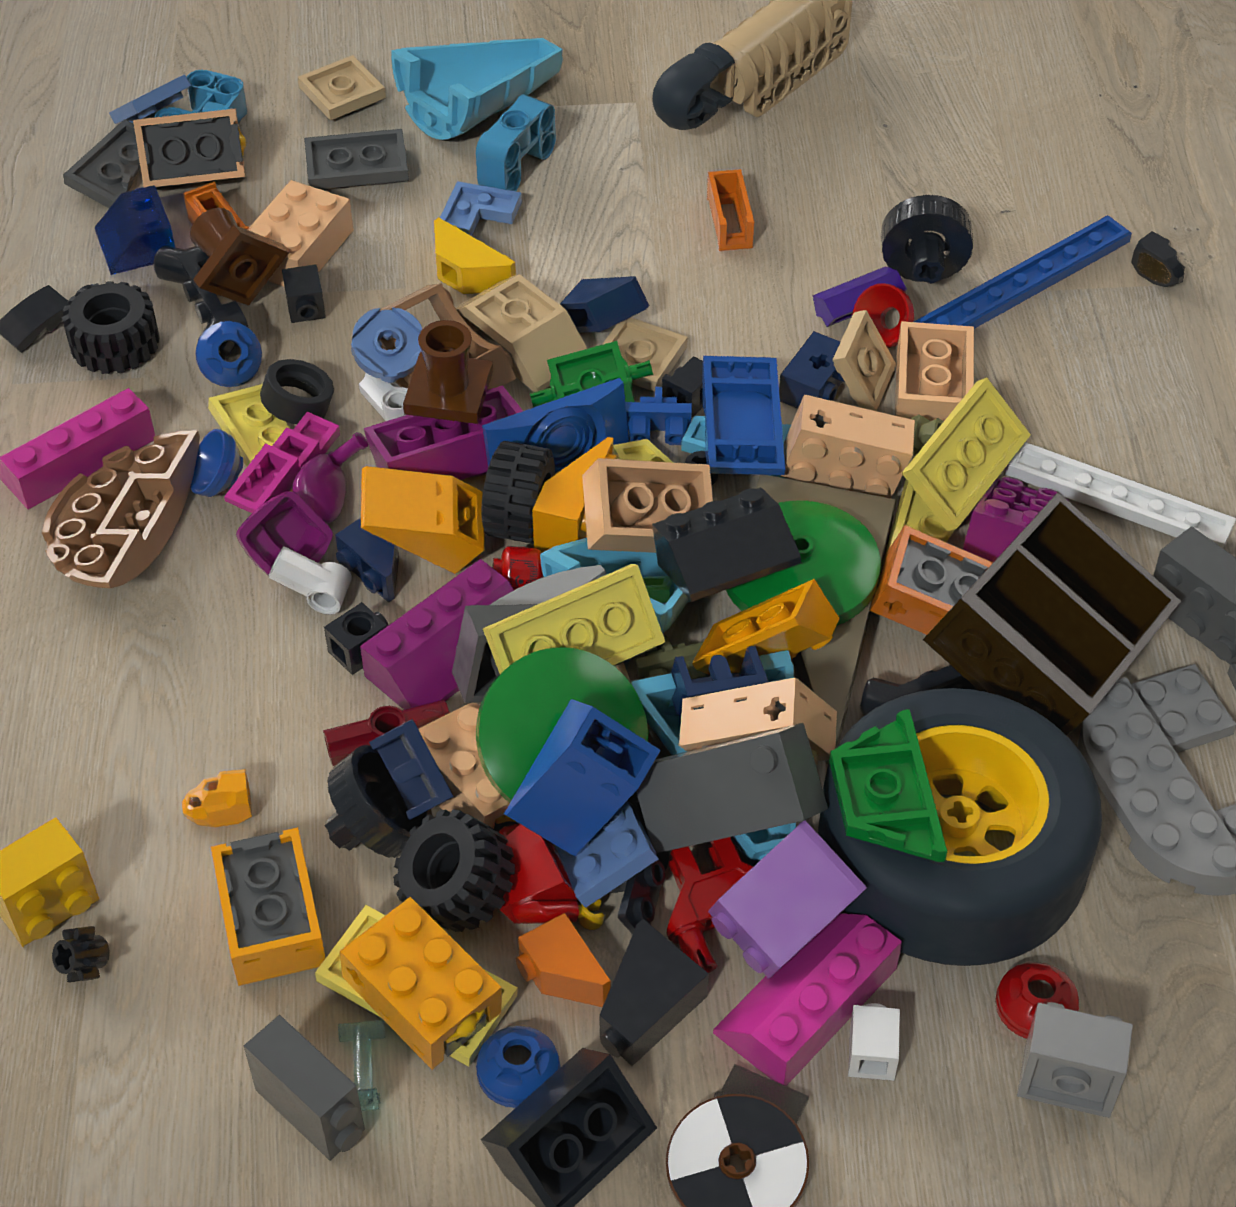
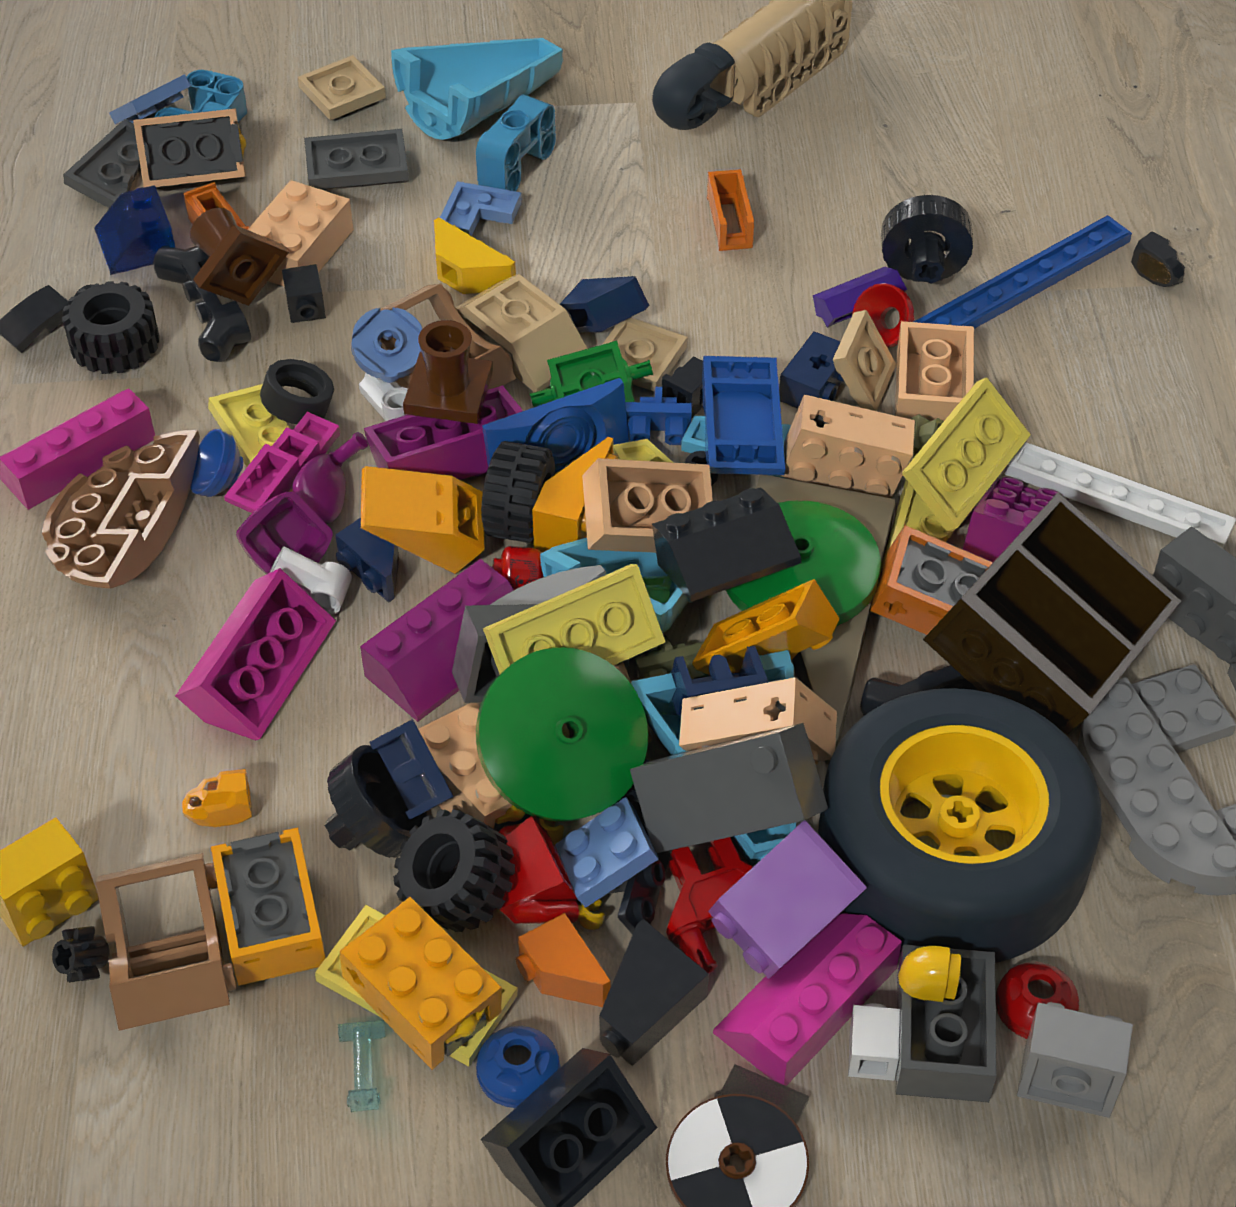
blue piece [195,321,262,387] -> none
dark grey brick [243,1014,365,1161] -> none
dark red piece [323,700,450,766] -> none
black brick [324,602,389,675] -> none
blue slope [504,699,660,857] -> none
green wing [829,709,947,862] -> none
none -> medium nougat window [95,853,237,1031]
none -> dark pink slope [175,568,336,741]
none -> dark grey brick [895,945,997,1103]
none -> yellow piece [898,946,961,1002]

